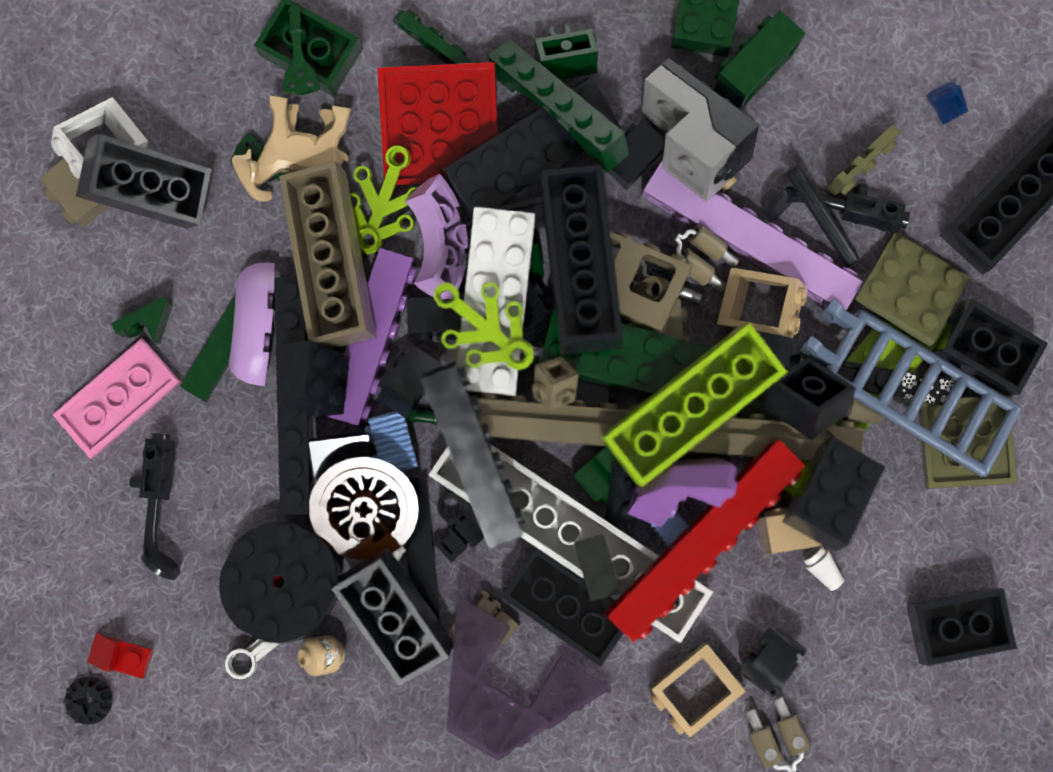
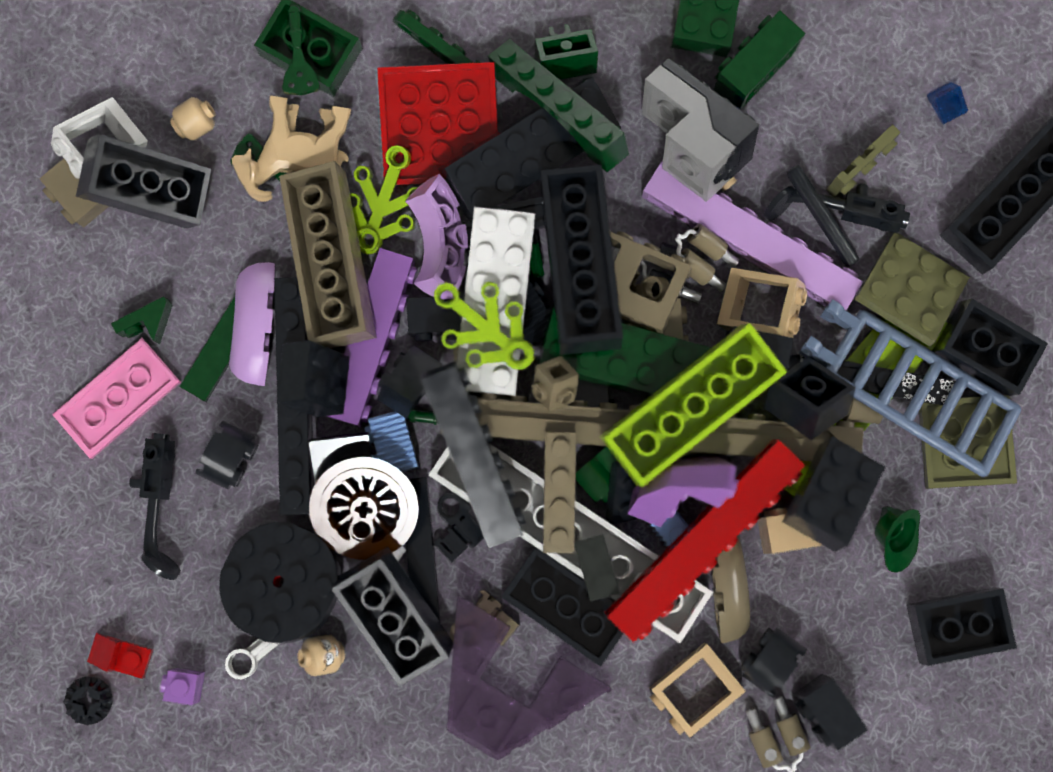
black brick [607,120,665,190] -> none
white cone [803,546,845,591] -> none
none -> medium lavender brick [160,668,205,705]
none -> tan head [170,97,216,140]
none -> black brick [195,421,259,490]
none -> dark tan plate [543,431,576,553]
none -> dark tan brick [712,535,750,643]
none -> black brick [793,674,868,751]
none -> dark green piece [874,506,920,573]

